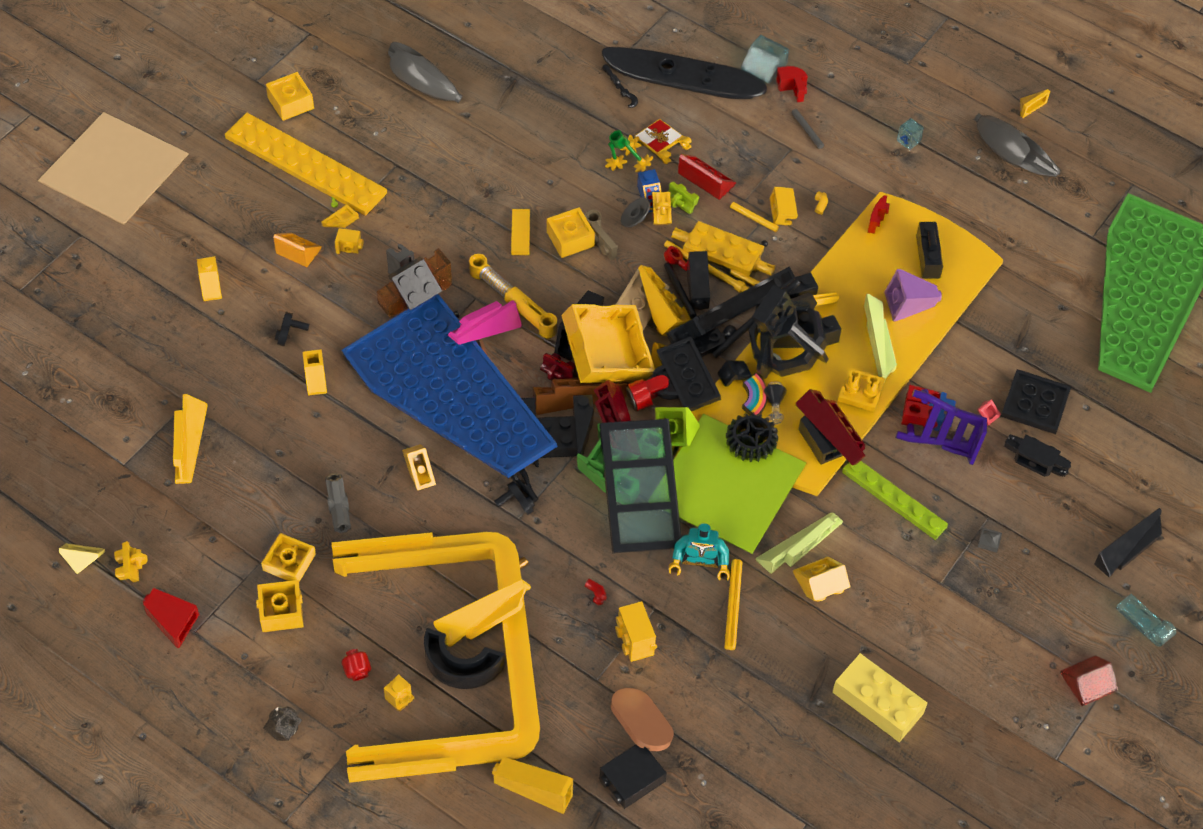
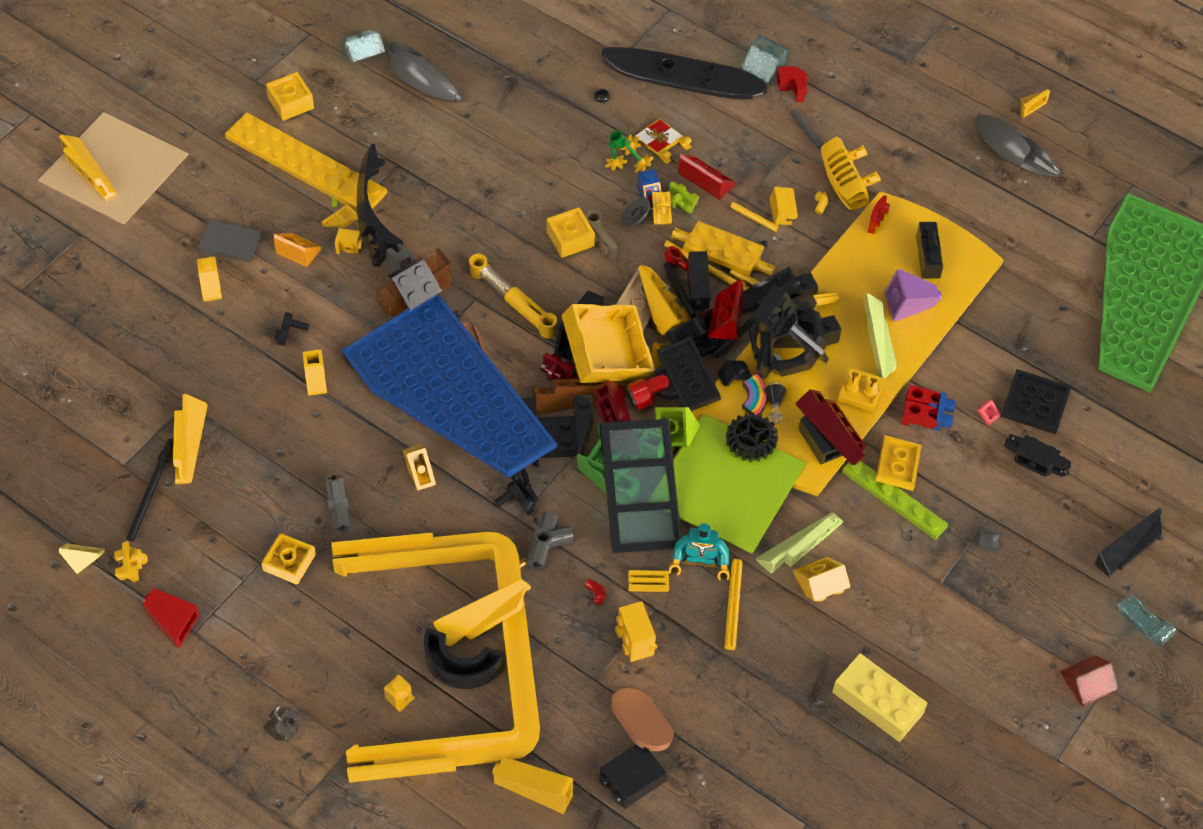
yellow brick [256,580,304,632] -> none
red head [341,649,372,681] -> none
dark pink wedge [448,300,522,344] -> none
yellow tile [511,209,530,255] -> none
black piece [602,64,638,108] -> none
dark purple hand [895,389,987,465] -> none
clear light blue brick [897,118,924,150] -> none
none -> yellow wedge [59,134,117,201]
none -> black bar [126,439,174,542]
none -> dark grey tile [197,220,262,262]
none -> clear light blue slope [341,30,385,62]
none -> black slope [357,144,404,267]
none -> dark grey piece [527,511,574,570]
none -> black piece [594,89,610,103]
none -> yellow tile [628,570,669,592]
none -> red slope [708,279,744,340]
none -> yellow piece [821,137,881,210]
none -> yellow tile [875,435,922,491]

